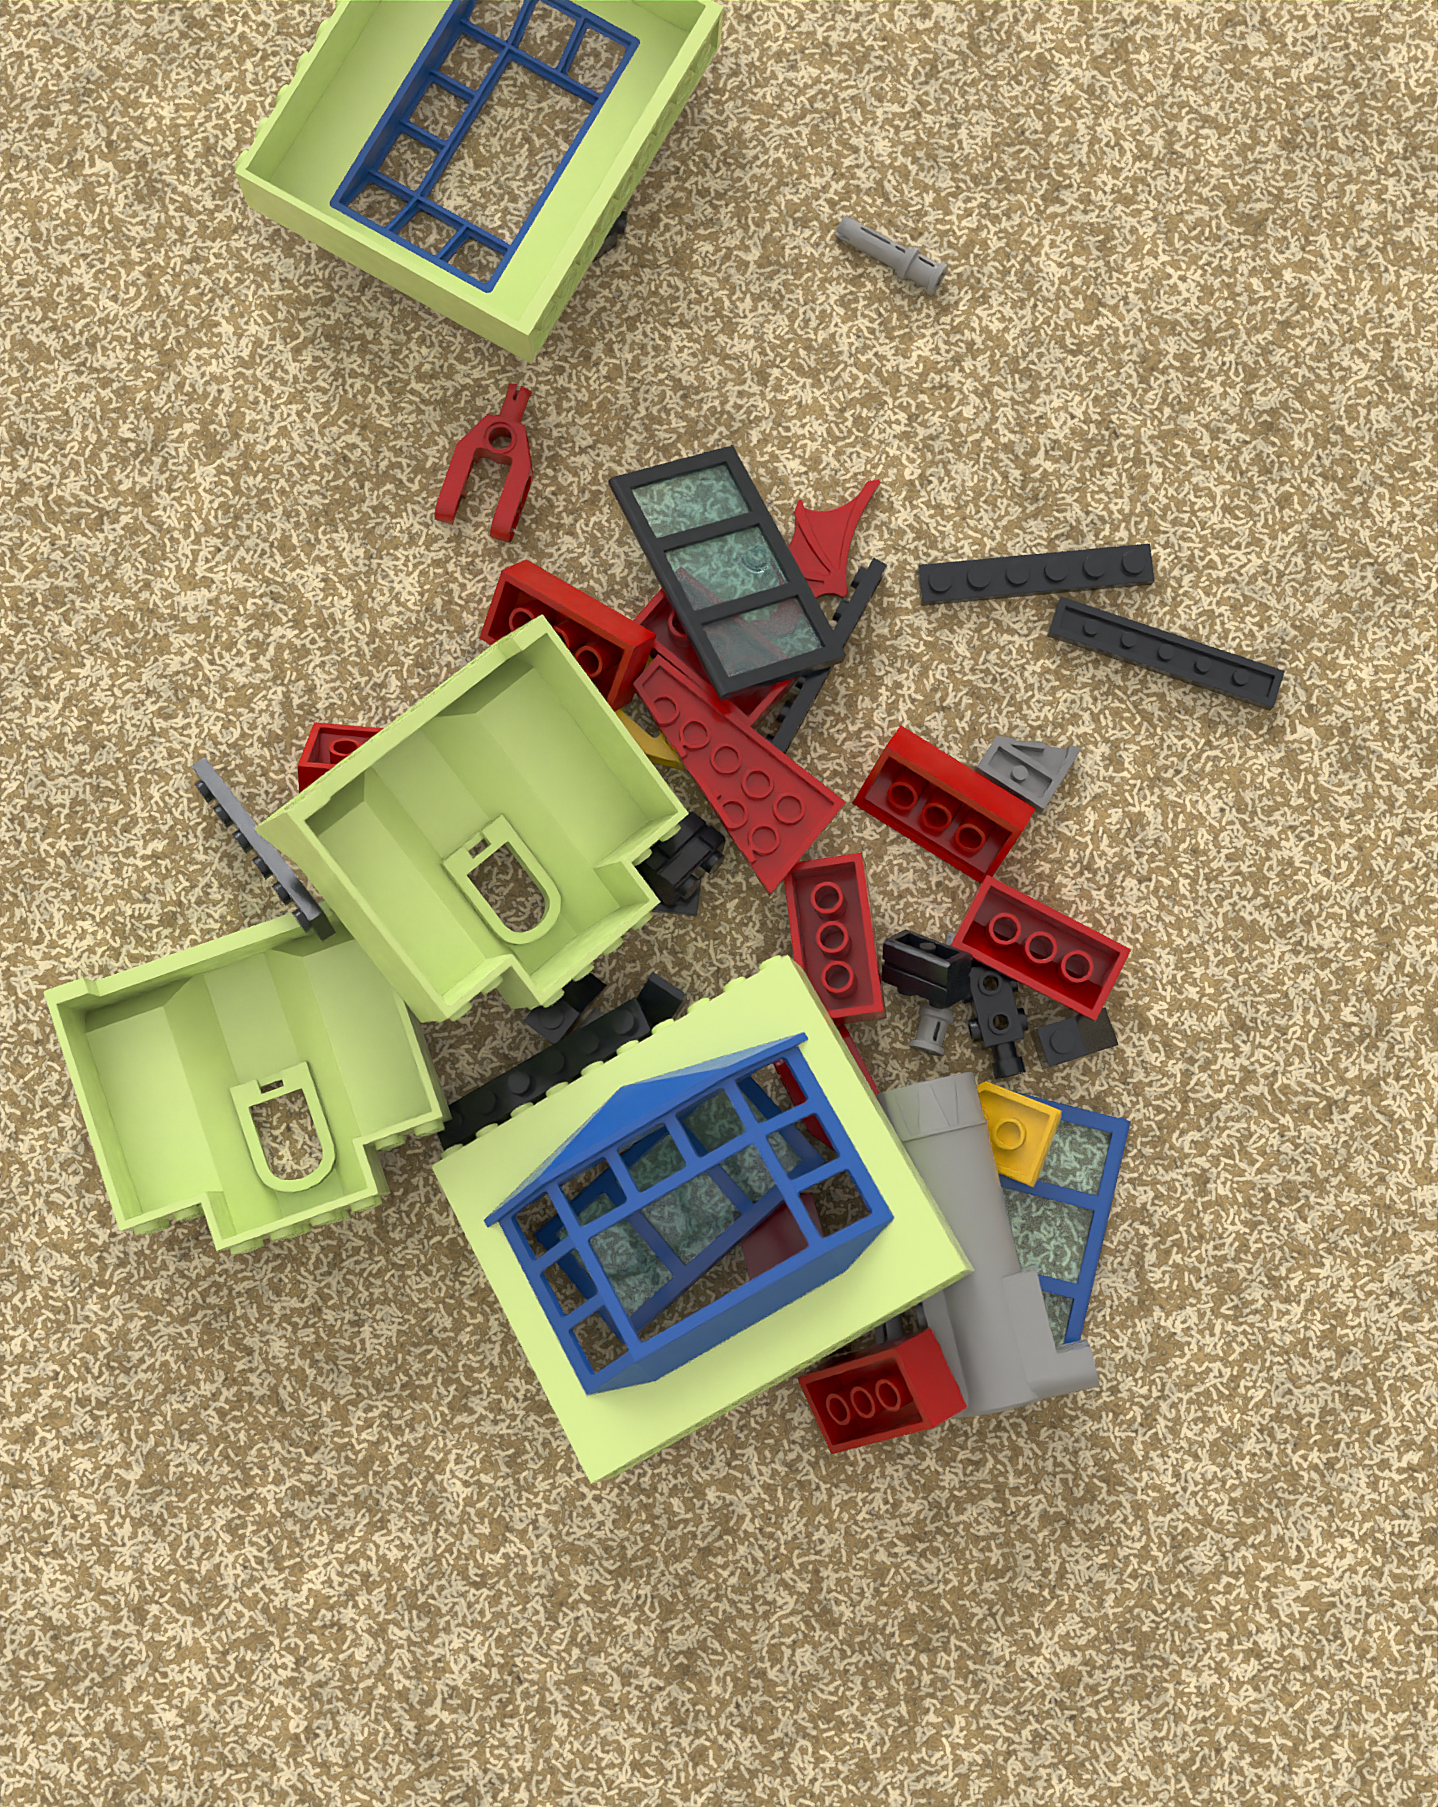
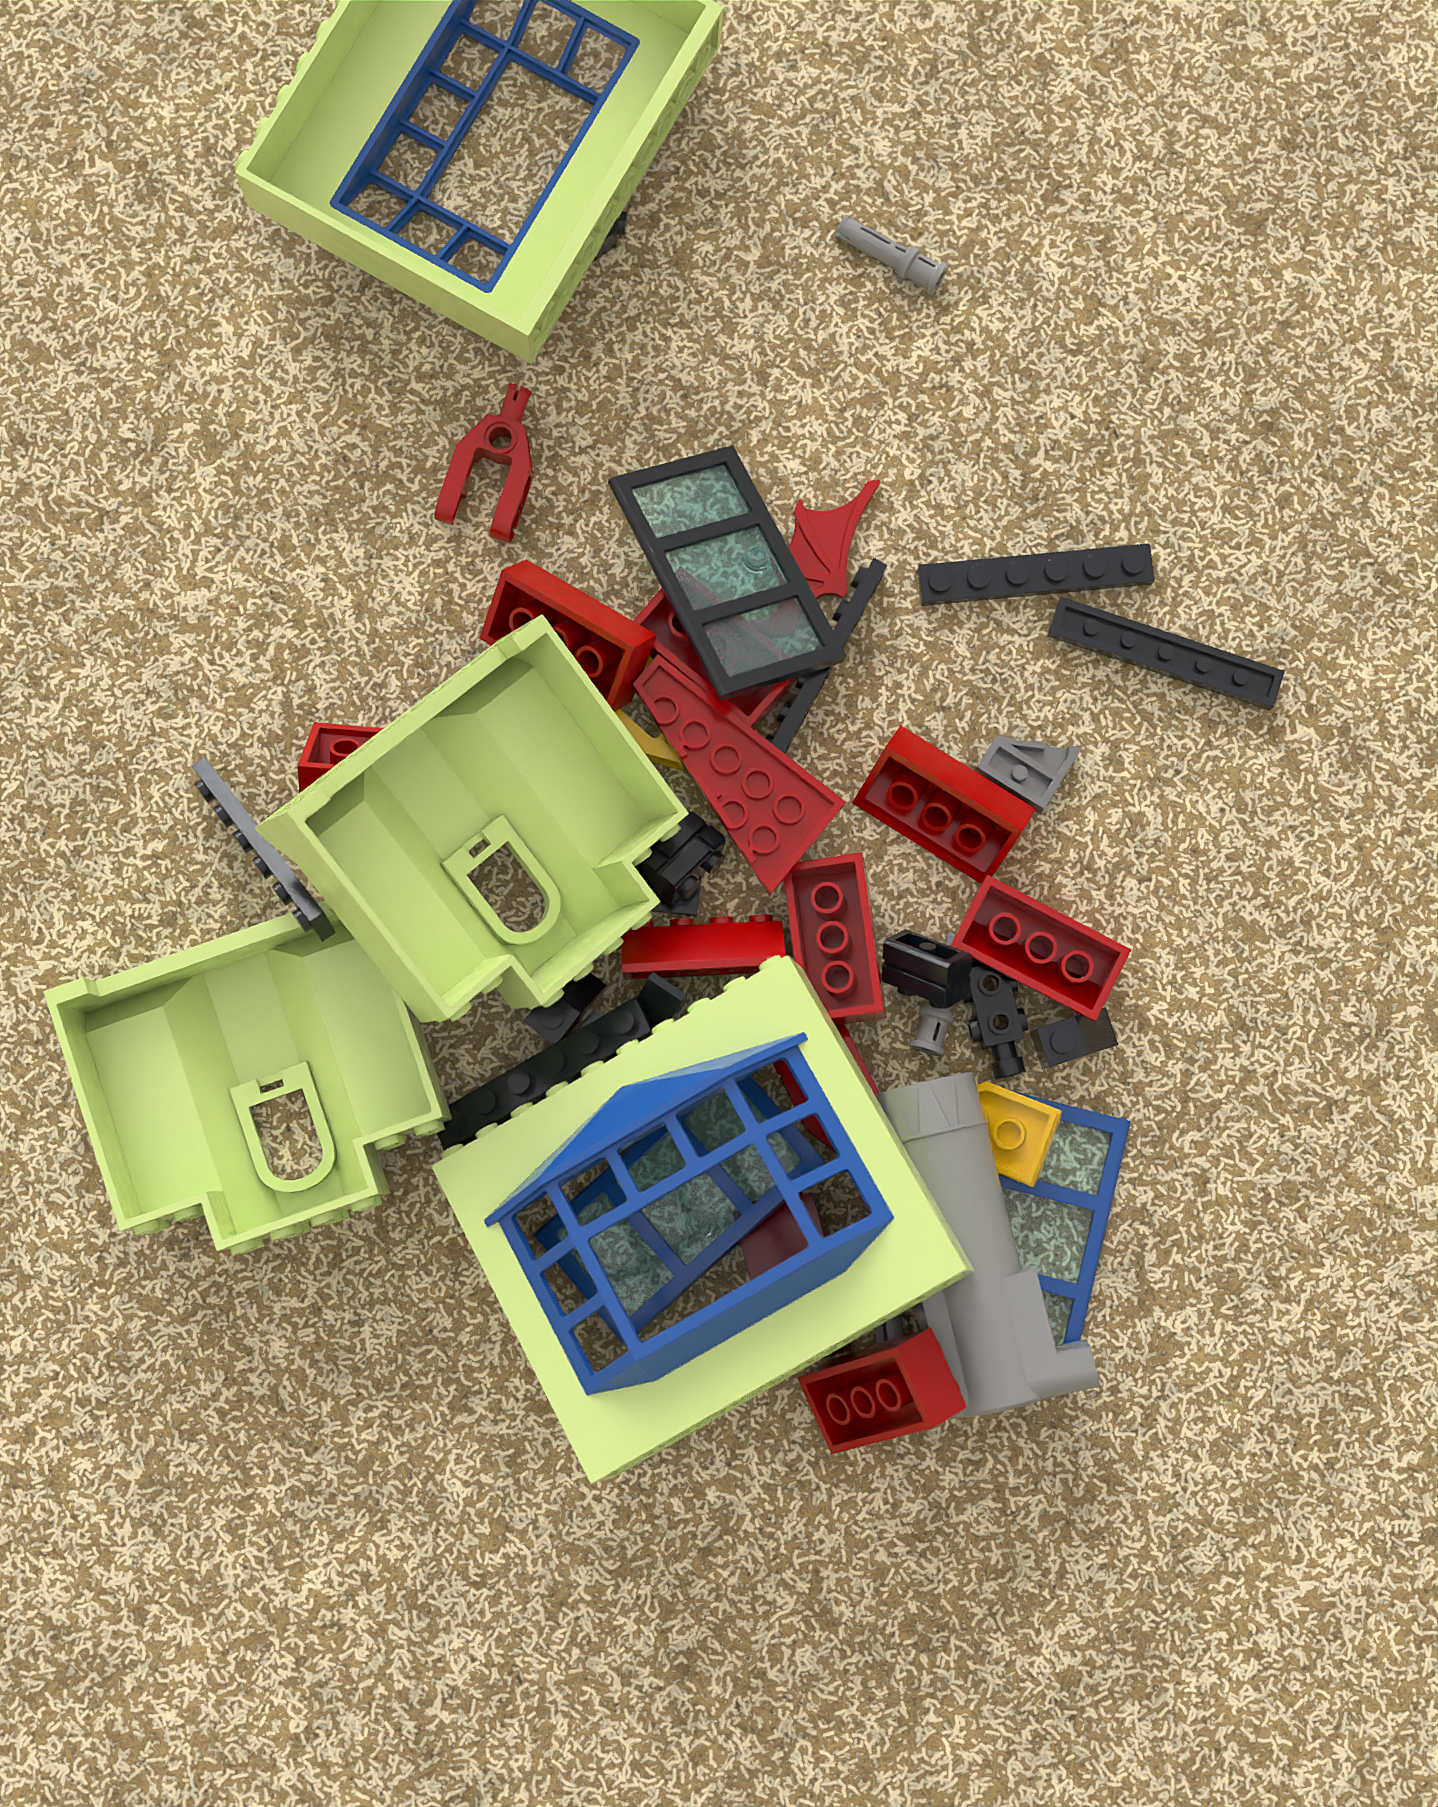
none -> red slope [621,914,786,980]

